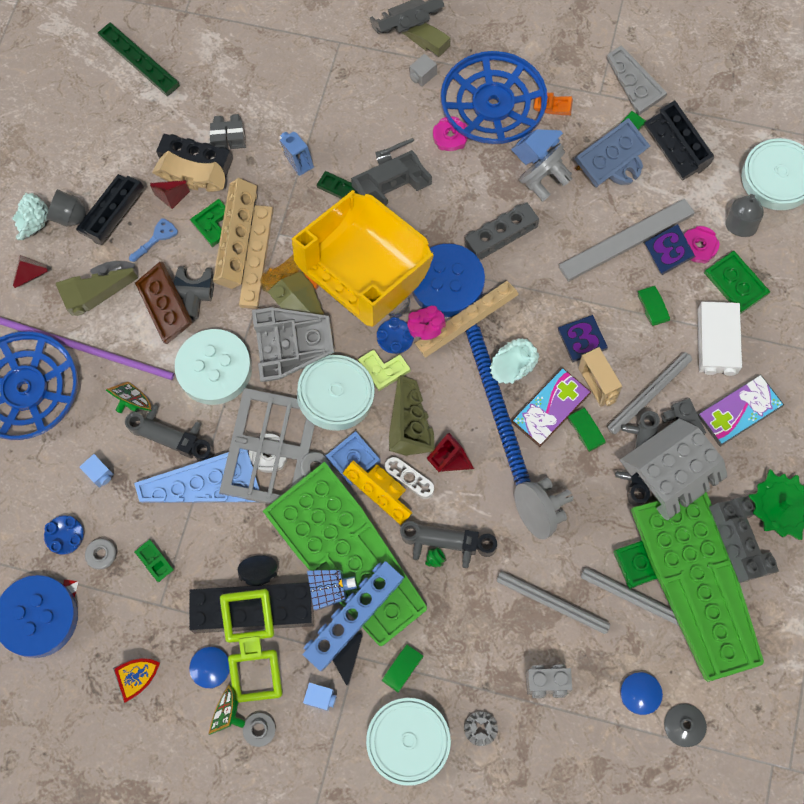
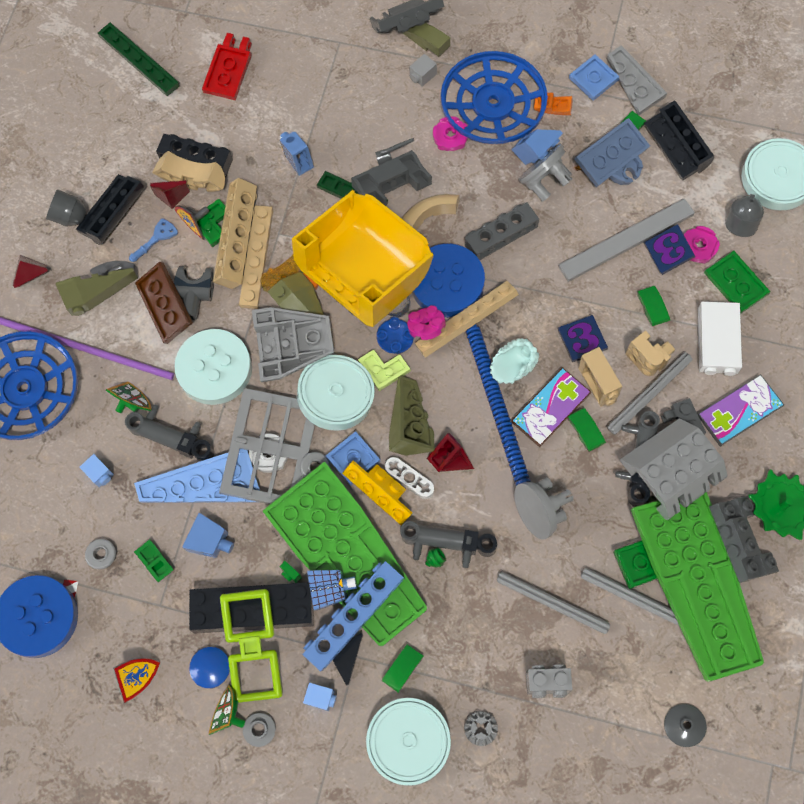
light aqua piece [12,193,48,240] -> none
blue dish [44,516,84,555] -> none
dark grey hips [210,114,246,150] -> none
black tile [237,555,278,586] -> none
blue dish [621,672,663,715] -> none
none -> shield [175,205,209,240]
none -> medium blue torso [182,513,234,558]
none -> red tile [202,33,252,101]
none -> green plate [279,561,302,583]
none -> tan brick [402,194,460,230]
none -> medium blue plate [569,54,620,101]
none -> tan hips [625,330,675,376]

